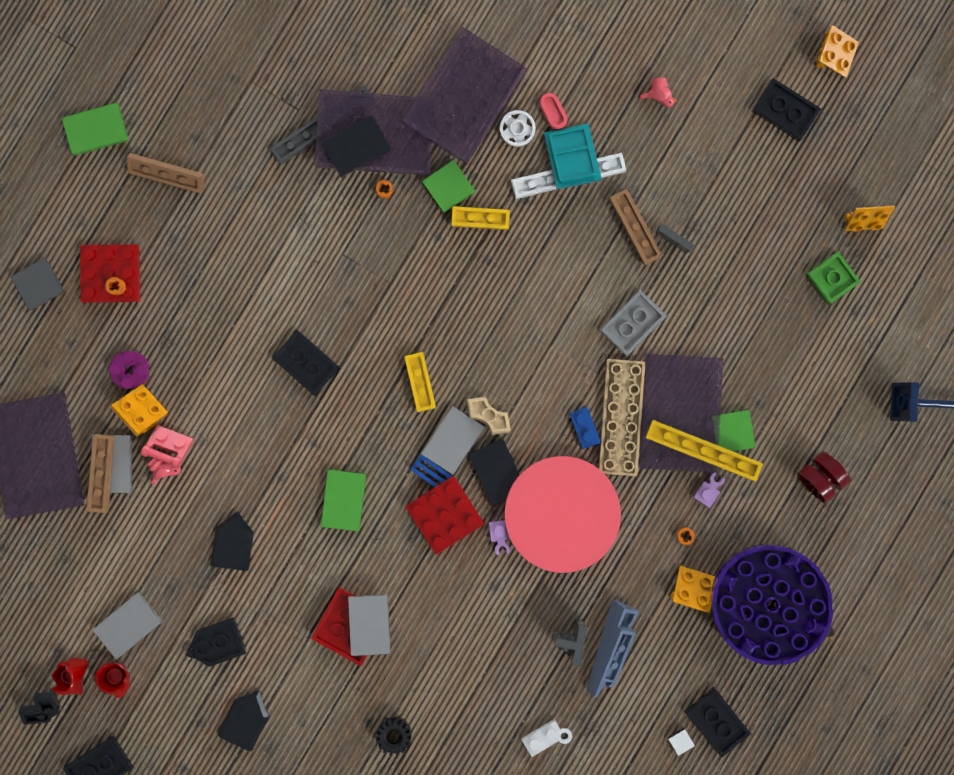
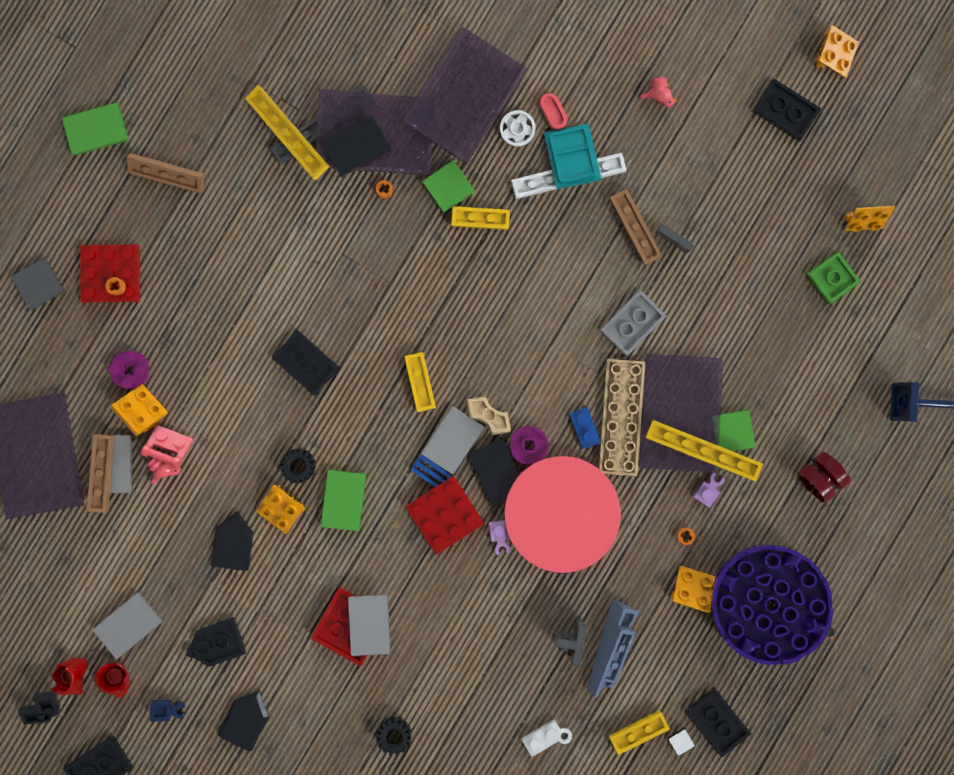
none -> dark blue plate [150,700,185,722]
none -> yellow plate [245,85,330,180]
none -> light orange hinge [256,485,306,534]
none -> black tyre [279,448,316,484]
none -> magenta plate [510,426,548,464]
none -> yellow plate [609,710,670,755]

